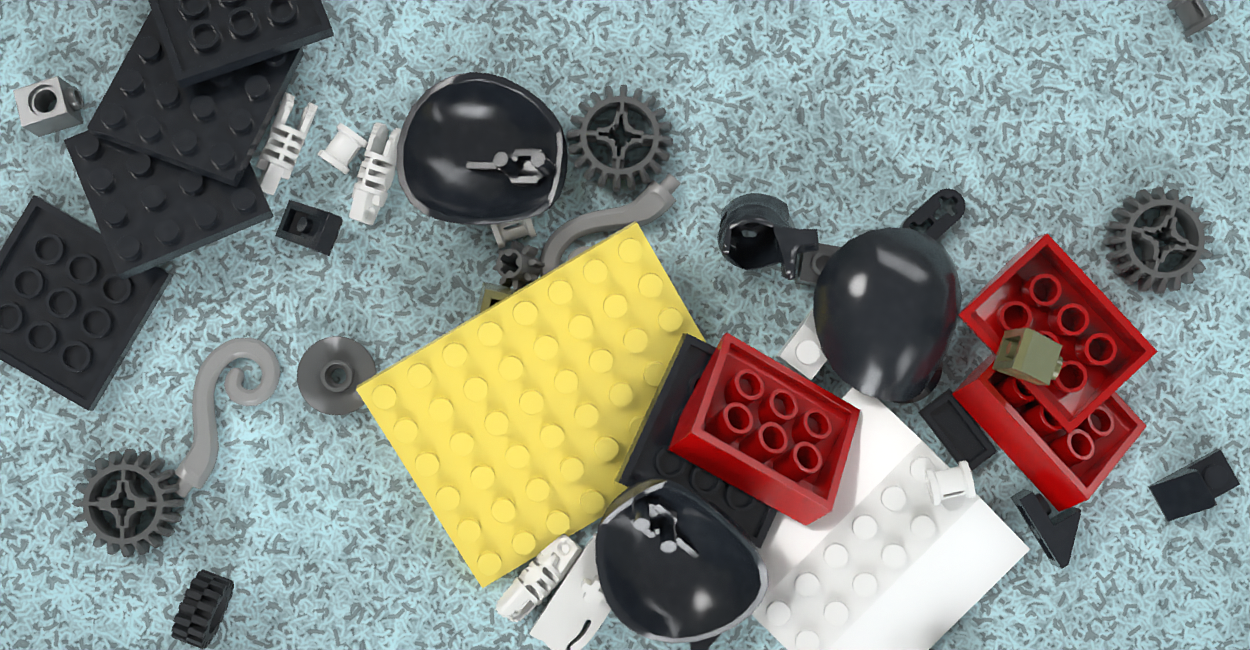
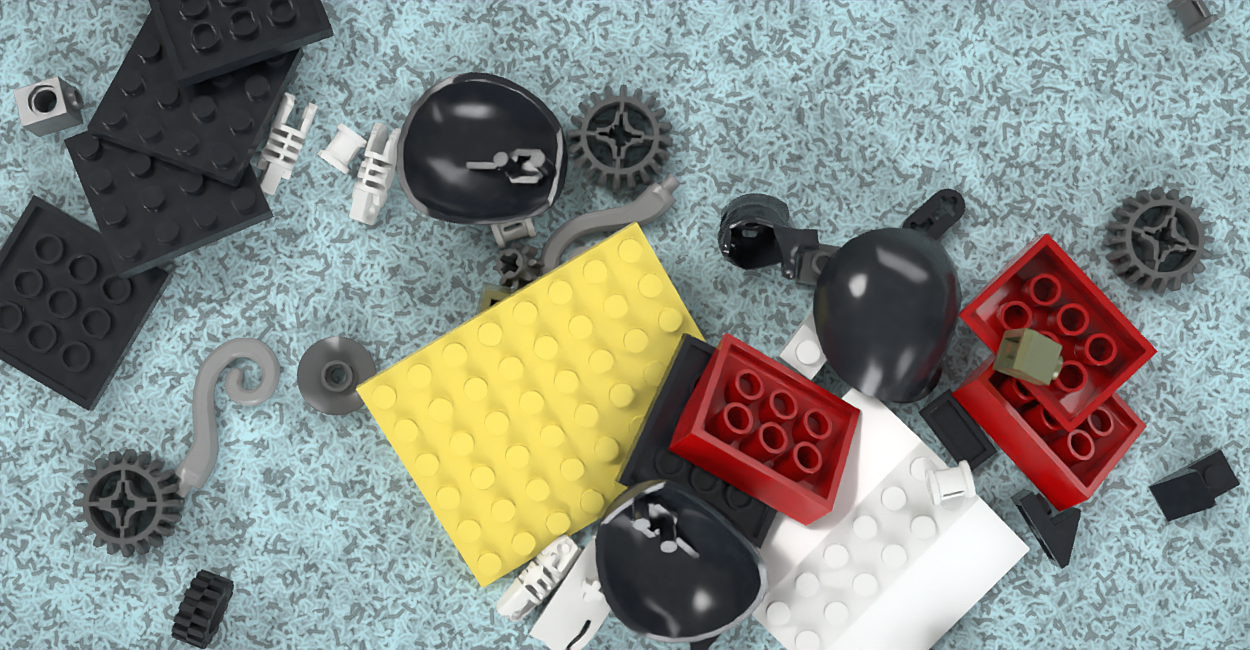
black slope [275,200,343,256] -> none

